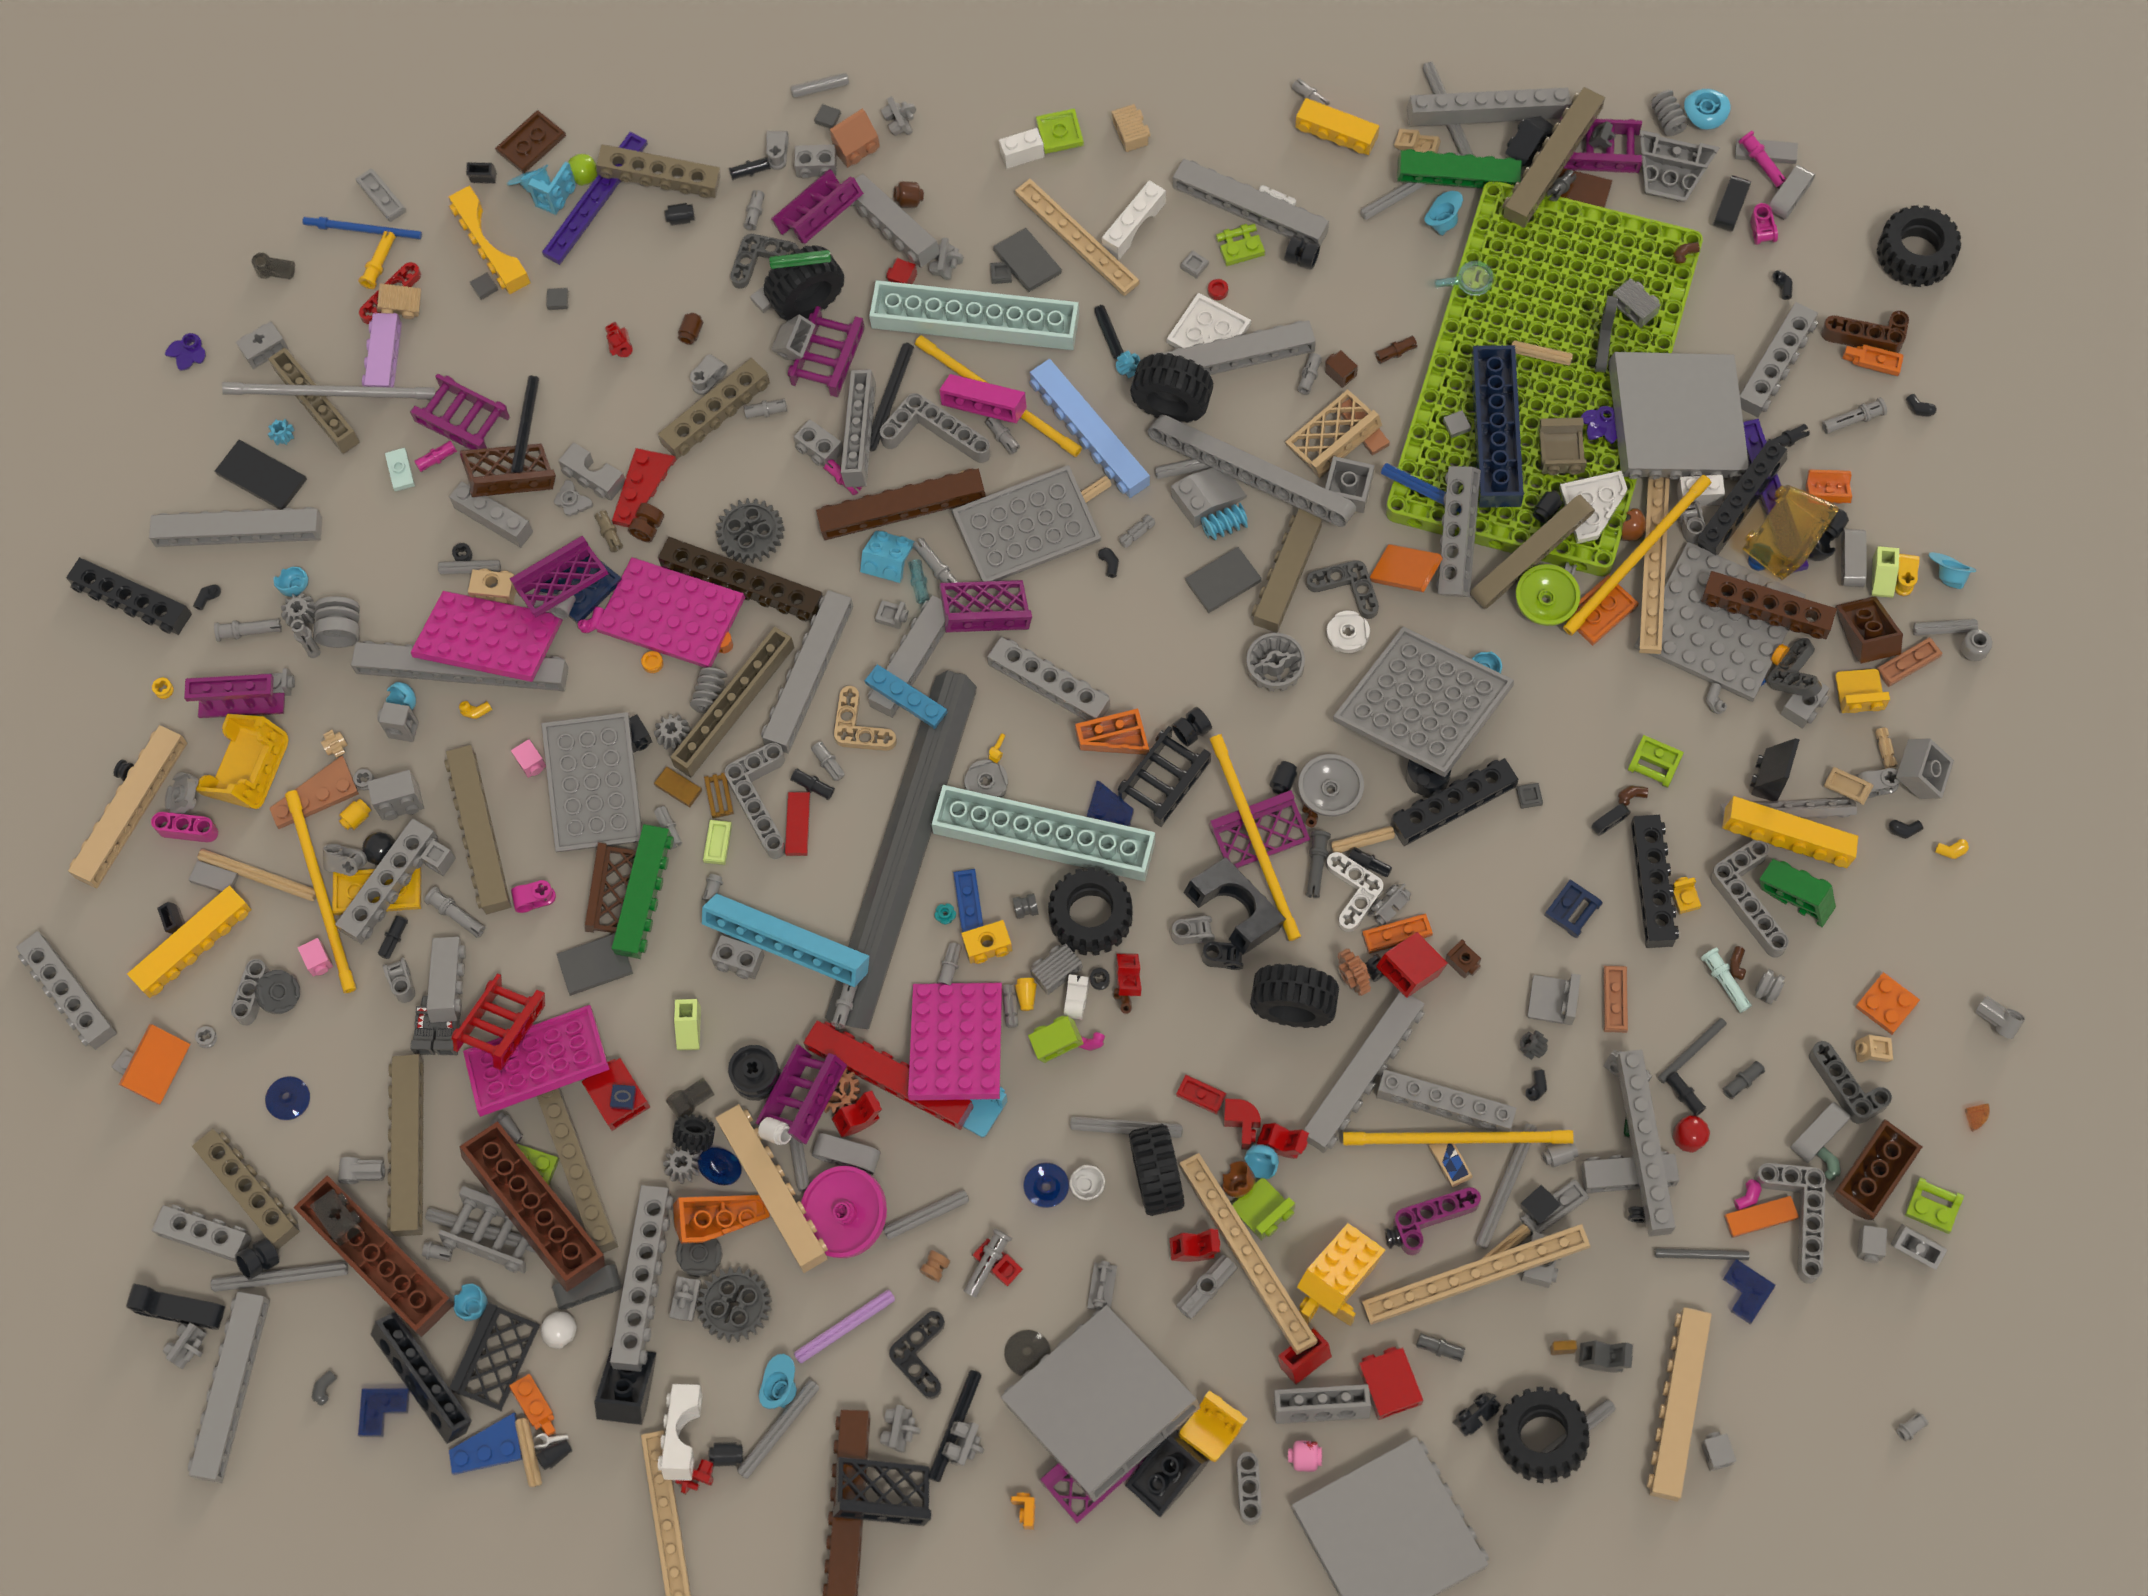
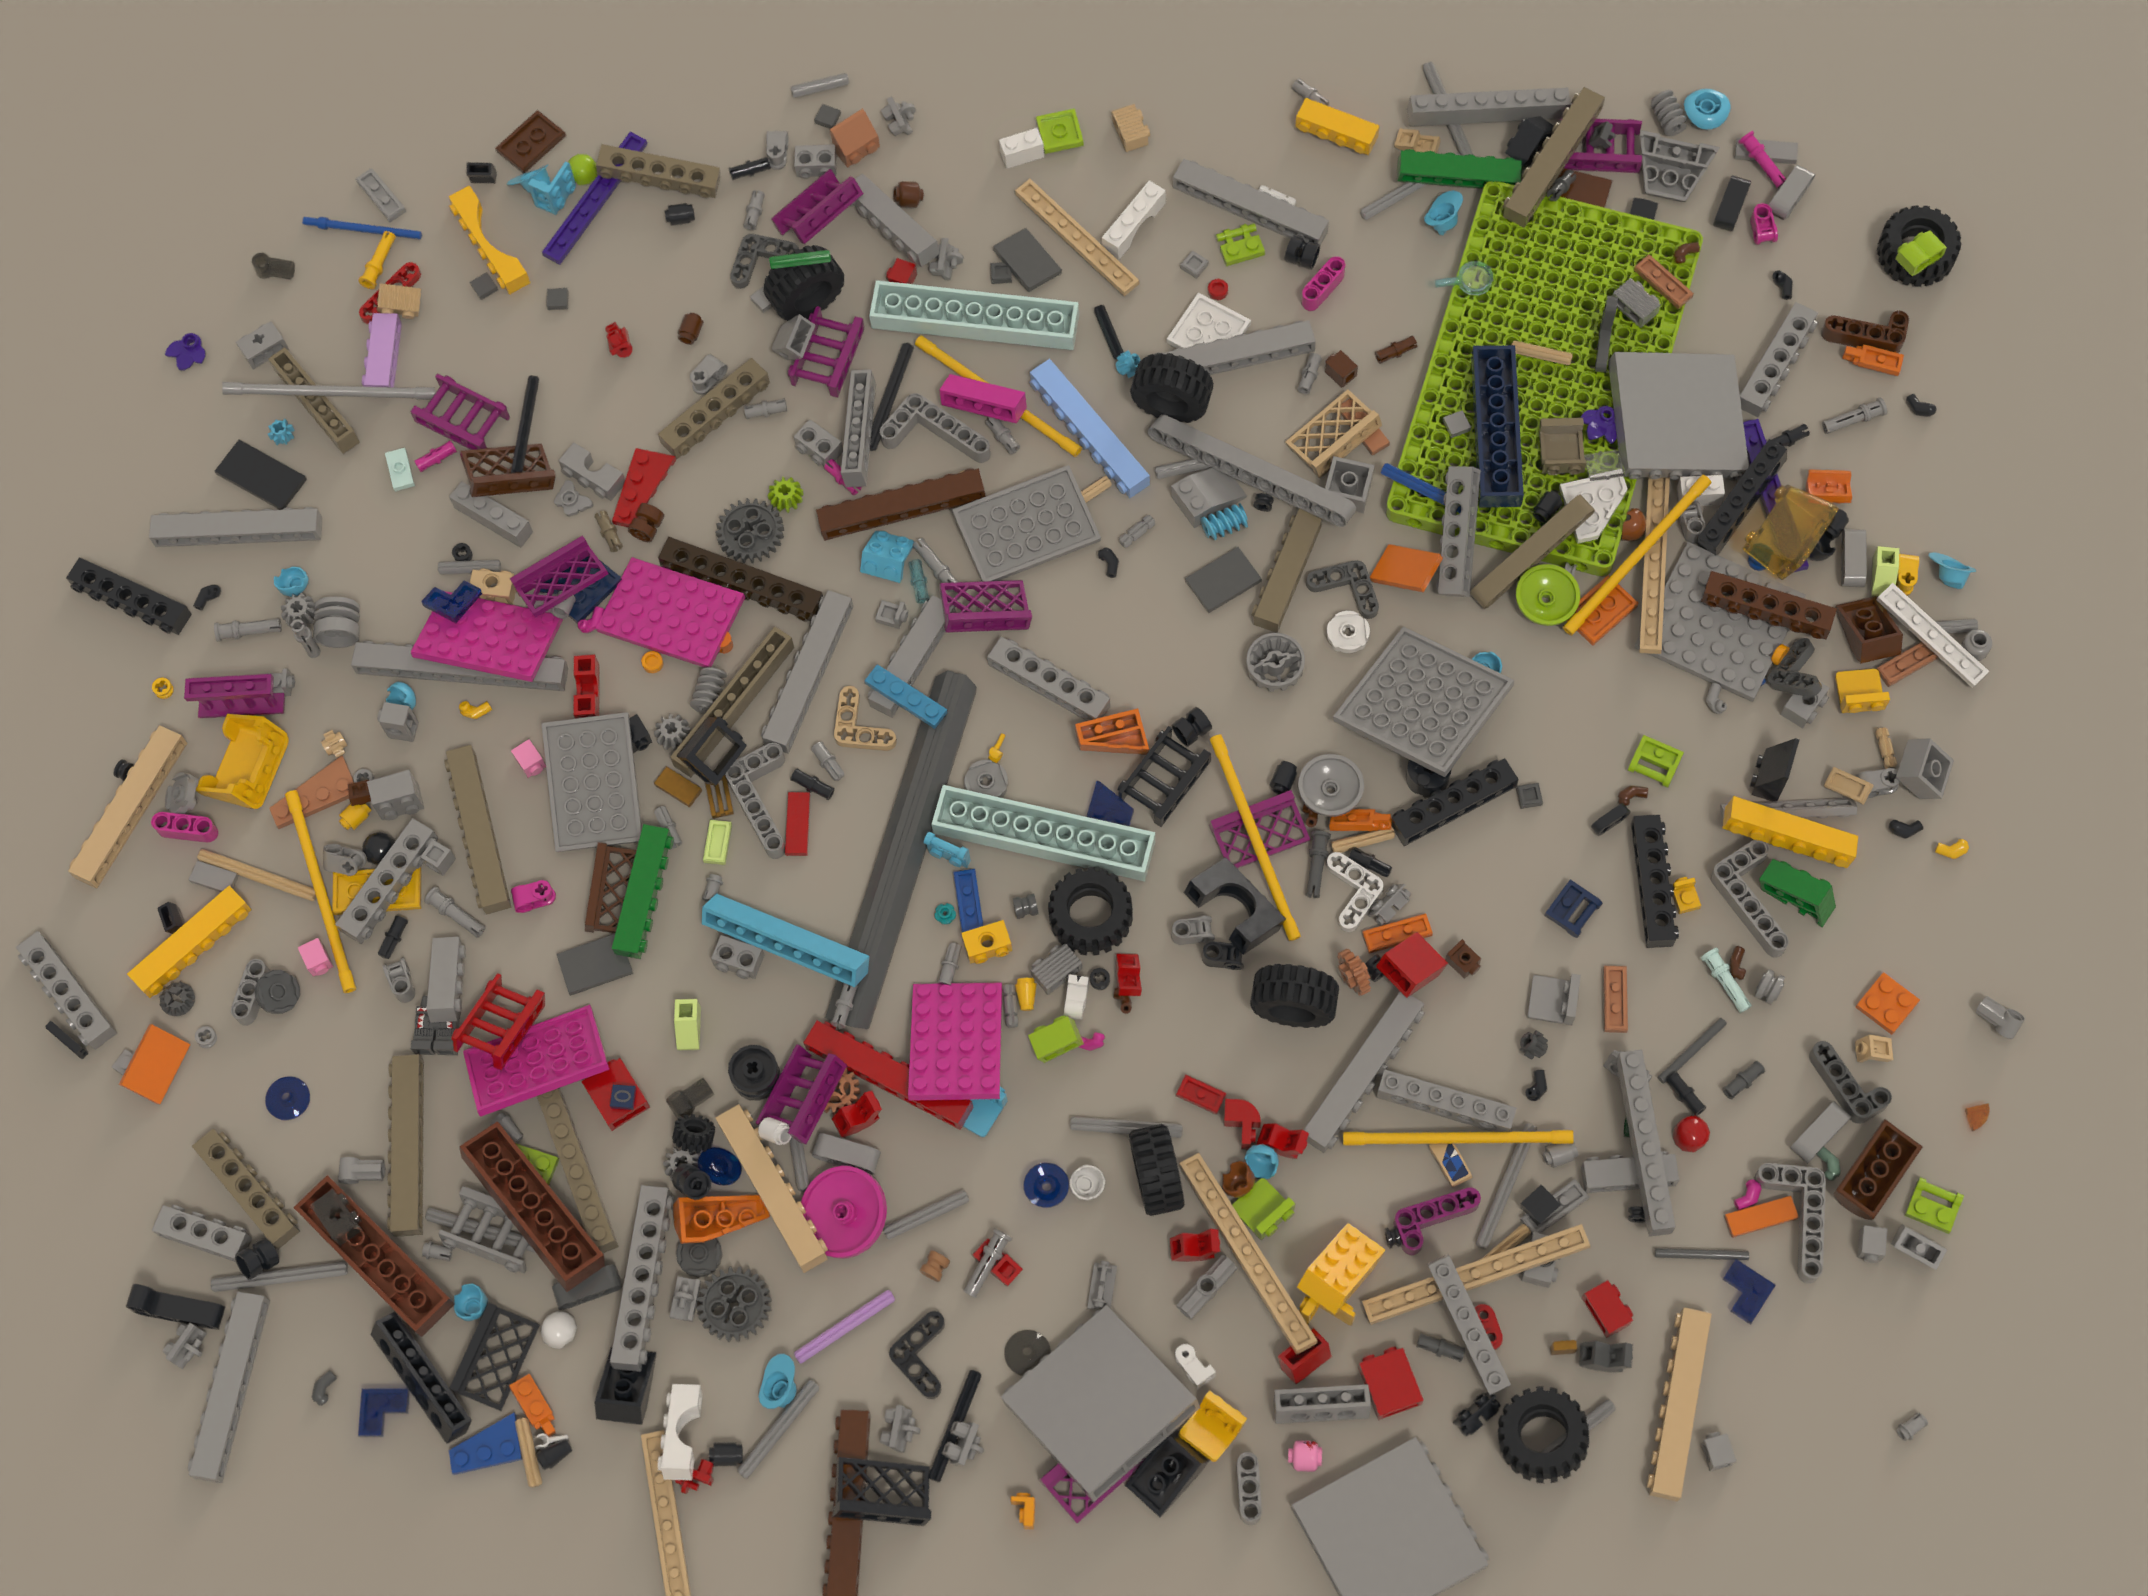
none -> black tile [45,1021,89,1059]
none -> dark grey gear [159,981,195,1016]
none -> reddish brown bracket [348,779,371,806]
none -> clear blue plate [421,580,482,623]
none -> red arch [573,655,599,719]
none -> black wheel [672,1163,711,1200]
none -> black window [677,717,747,786]
none -> lime gear [768,476,804,513]
none -> medium azure plate [924,832,971,868]
none -> white leg [1175,1344,1216,1390]
none -> black bush [1253,493,1274,512]
none -> dark pink beam [1302,256,1346,311]
none -> orange hinge [1329,809,1392,831]
none -> light grey brick [1427,1254,1511,1395]
none -> red plate [1475,1304,1503,1350]
none -> red brick [1582,1280,1633,1338]
none -> clear piece [1584,450,1625,481]
none -> black piece [1630,198,1659,220]
none -> nougat tile [1634,255,1694,309]
none -> white plate [1876,583,1989,688]
none -> lime brick [1896,231,1947,276]

